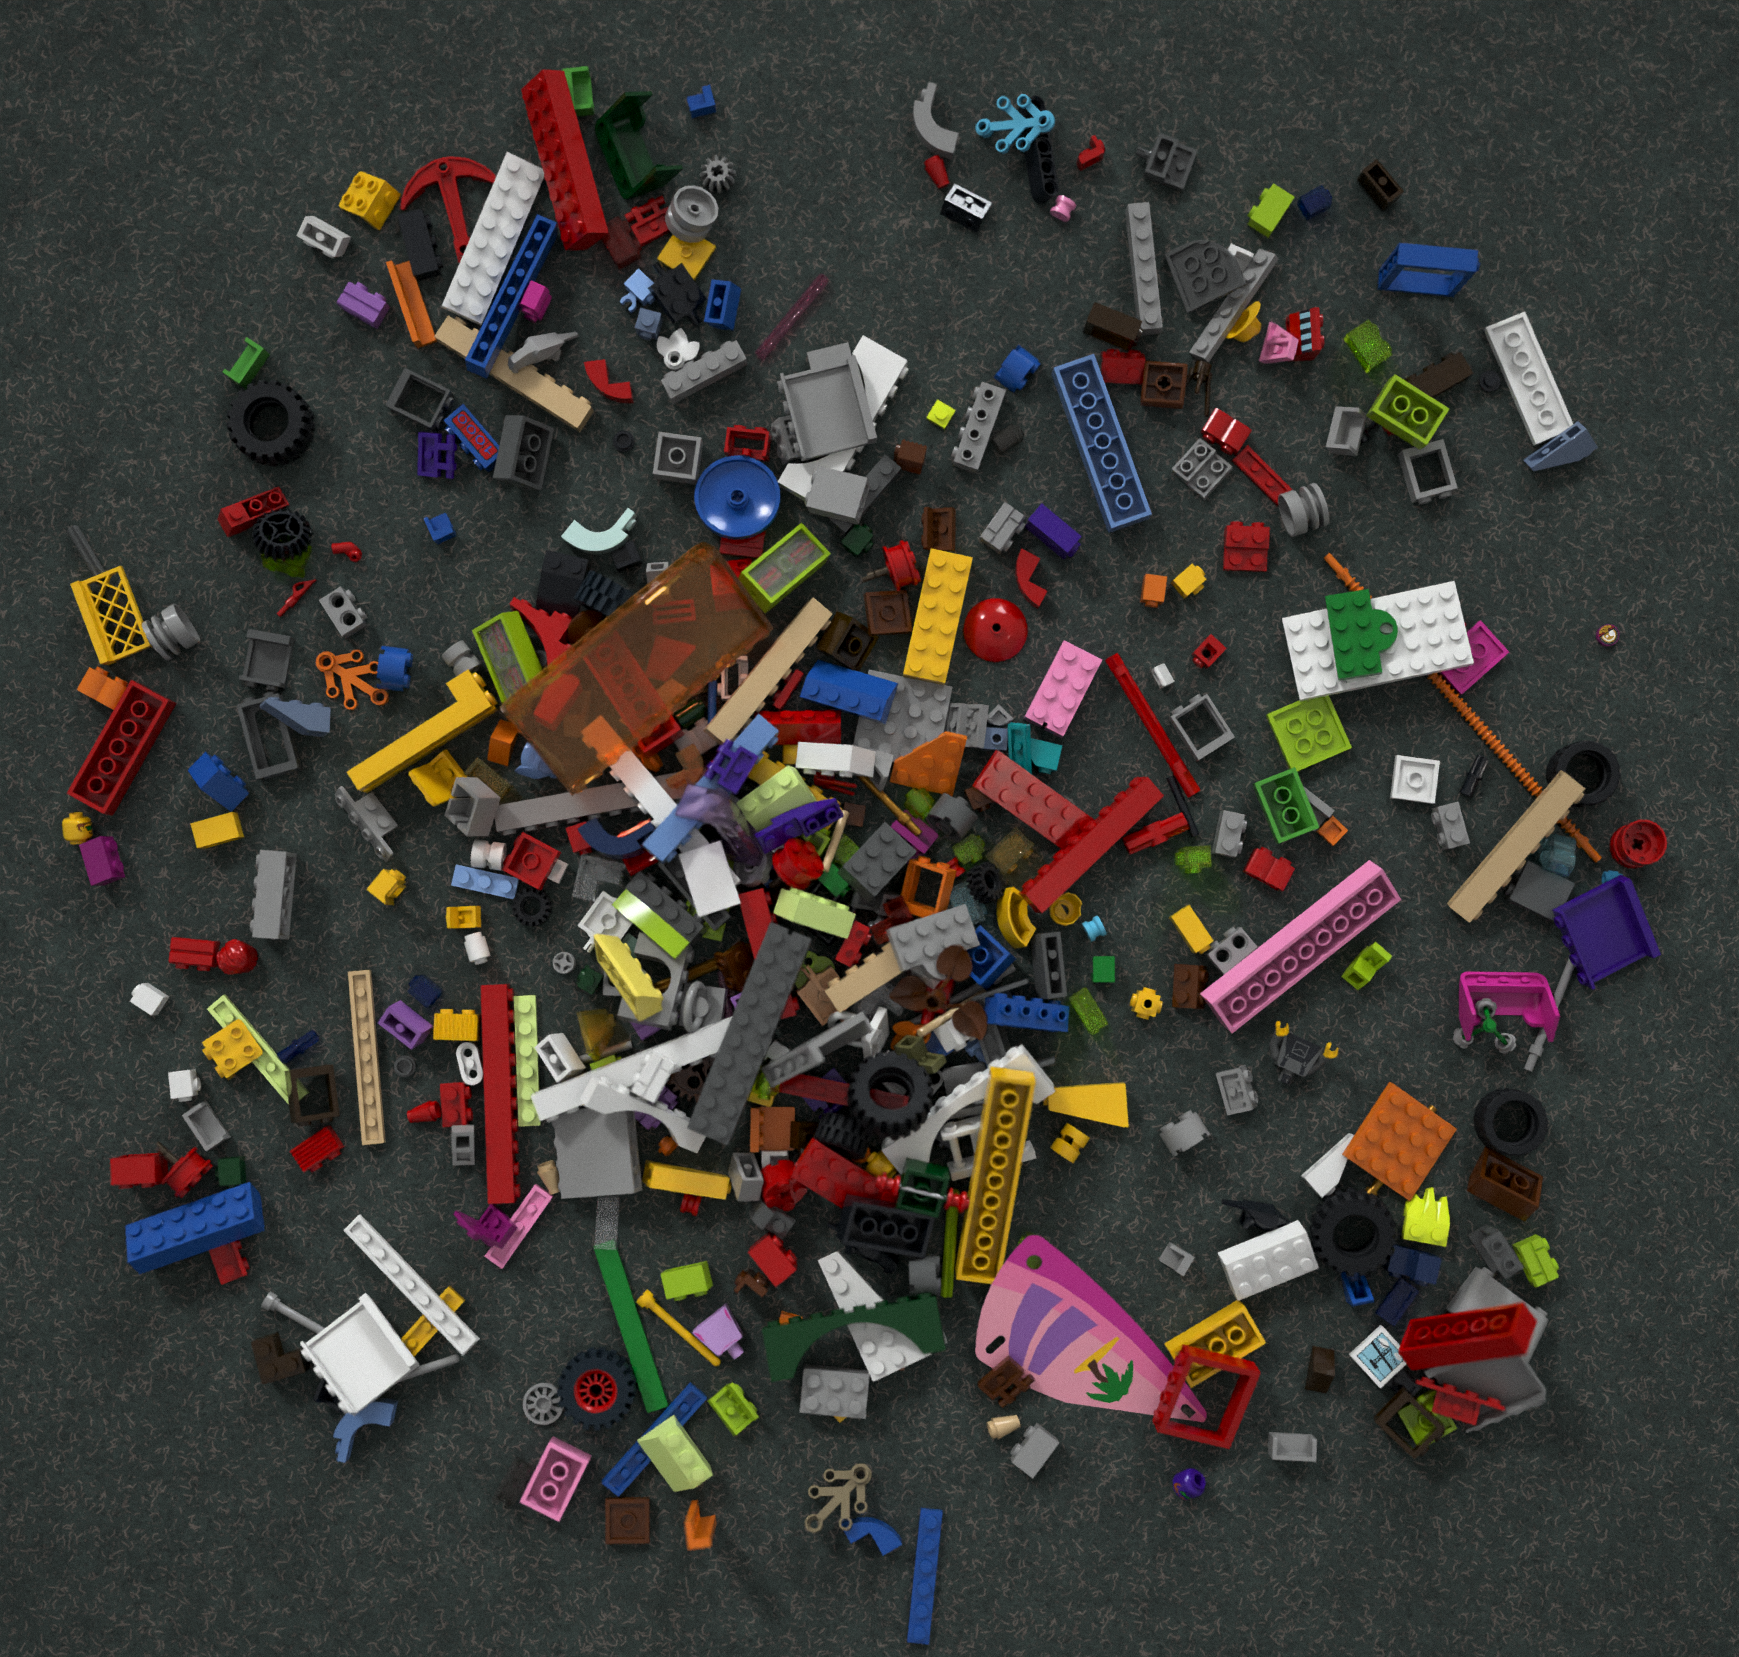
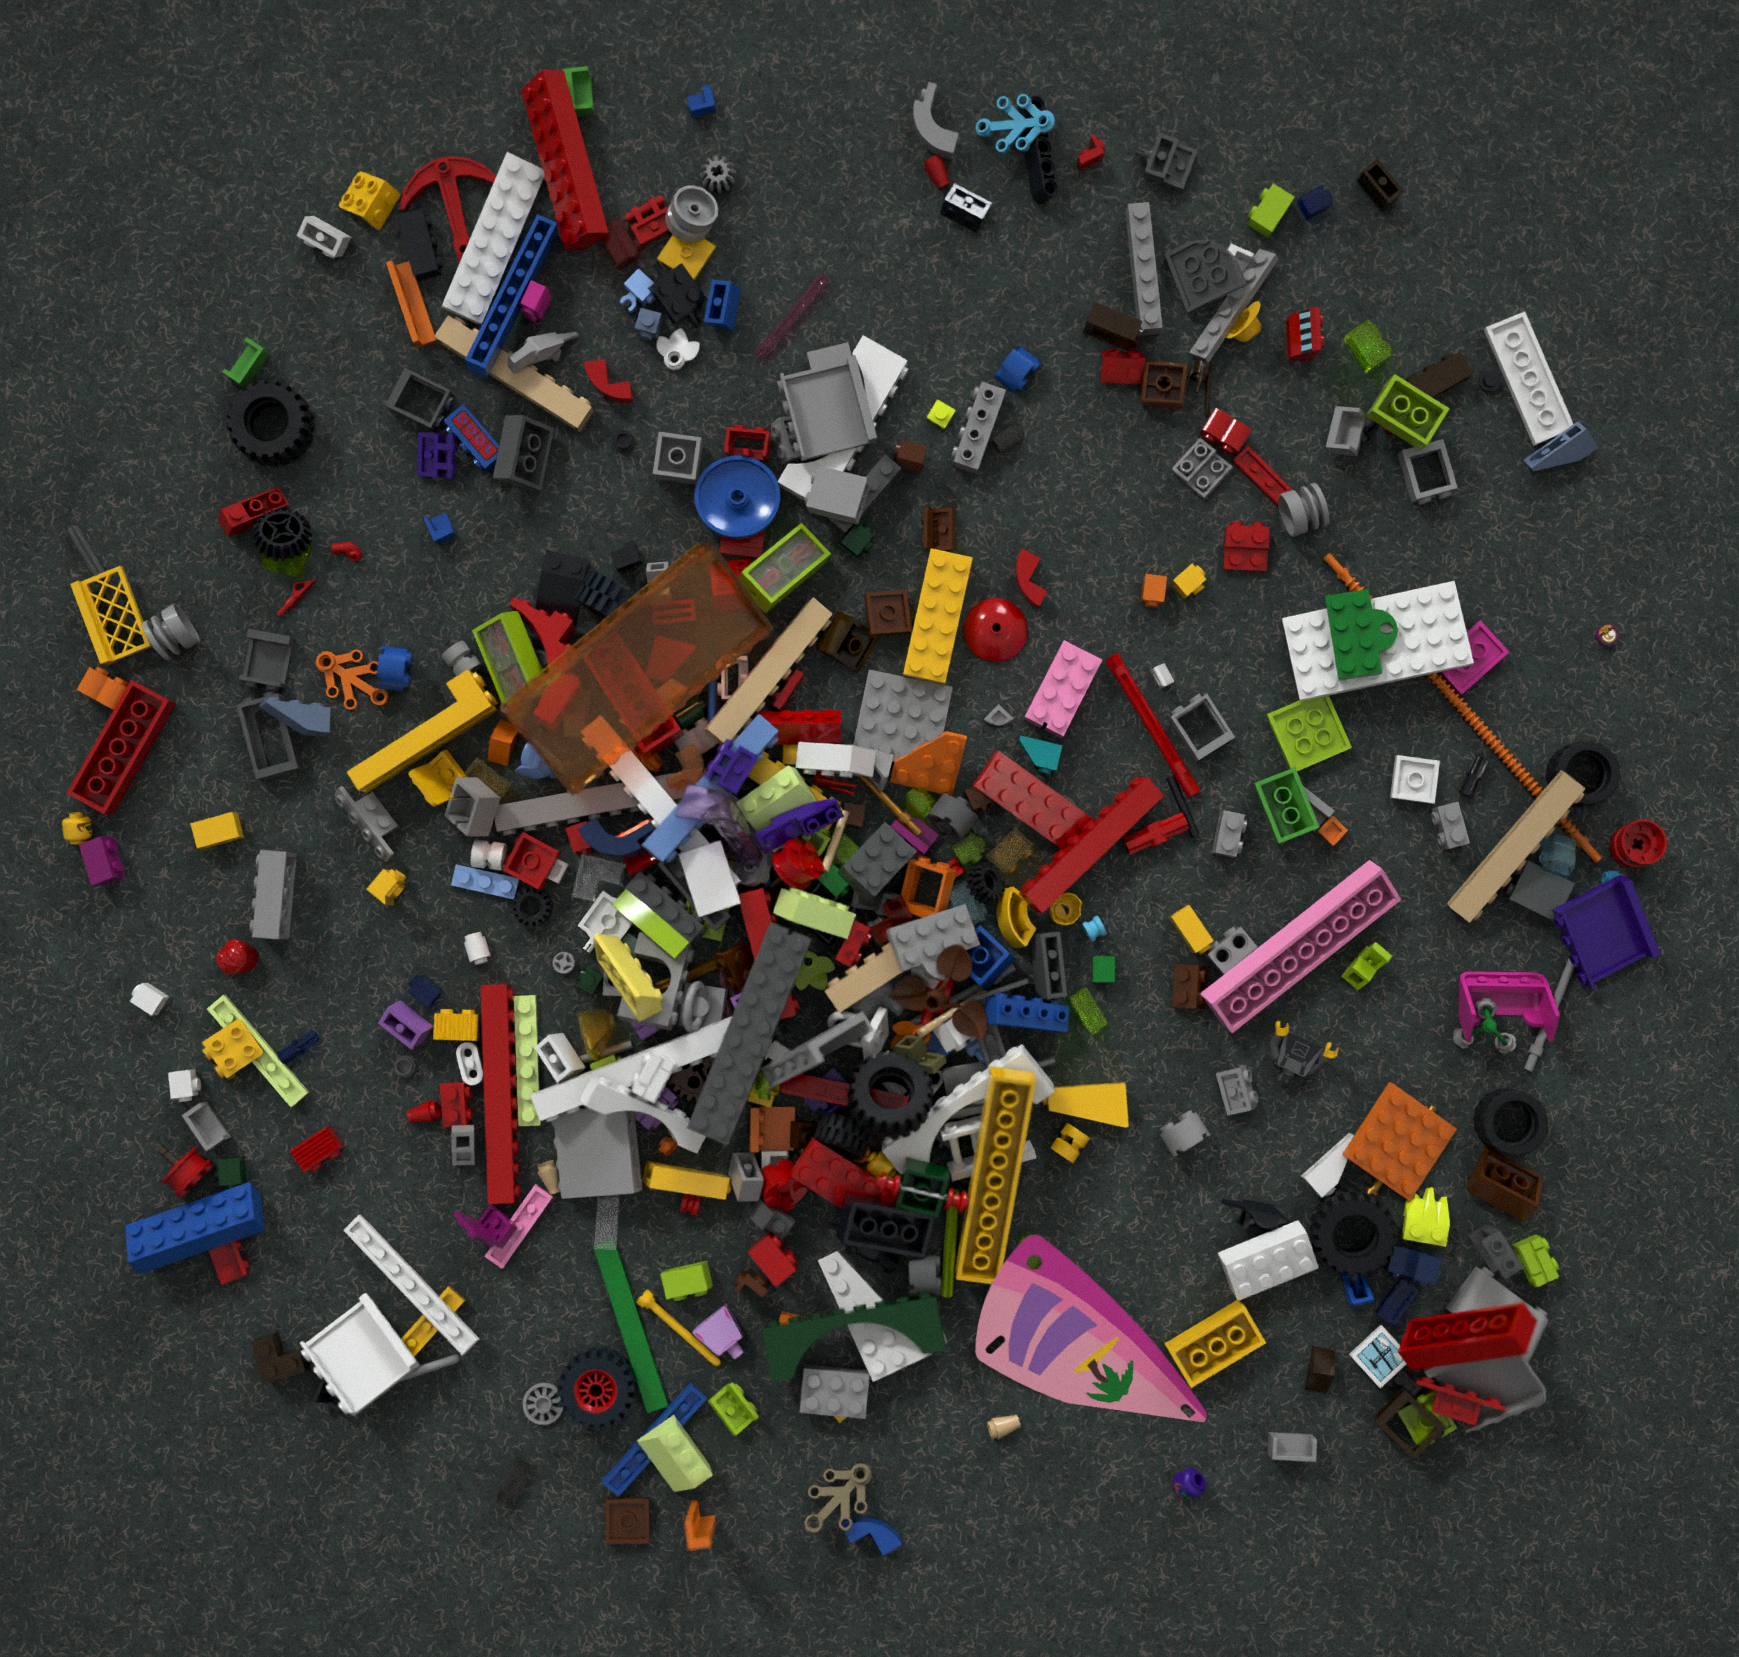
red brick [110,1153,168,1189] -> none
red brick [168,937,220,971] -> none
blue brick [188,752,249,812] -> none
light grey piece [261,1291,325,1334] -> none
dark brown window [285,1064,340,1127] -> none
light grey brick [319,586,367,639] -> none
medium blue arch [333,1398,398,1463] -> none
medium lavender brick [337,282,390,329] -> none
tan plate [348,970,386,1145] -> none
yellow bracket [446,906,481,929] -> none
bright pink brick [520,1436,592,1522] -> none
light aqua arch [561,508,637,554] -> none
reddish brown dish [567,610,607,647] -> none
dark green windscreen [595,91,683,199] -> none
light grey brick [661,340,748,404] -> none
light nougat plate [796,964,847,1026] -> none
blue slope [800,660,898,724] -> none
red wheel [862,540,921,592] -> none
blue plate [907,1508,943,1644] -> none
light grey slope [945,703,989,748] -> none
reddish brown plate [978,1355,1035,1408] -> none
light grey brick [979,502,1026,554] -> none
sand blue brick [980,727,1008,752] -> none
teal tile [1008,722,1032,774] -> none
light grey brick [1010,1423,1059,1478] -> none
dark purple brick [1025,503,1082,560] -> none
bright pink wheel [1050,195,1076,222] -> none
medium blue brick [1051,354,1152,533] -> none
yellow brick [1130,987,1163,1020] -> none
red window [1152,1344,1261,1449] -> none
light grey panel [1159,1241,1195,1276] -> none
clear neon green brick [1175,845,1211,874] -> none
red brick [1191,634,1227,669] -> none
red brick [1242,847,1295,892] -> none
bright pink wing [1259,322,1299,364] -> none
blue window [1378,243,1480,297] -> none

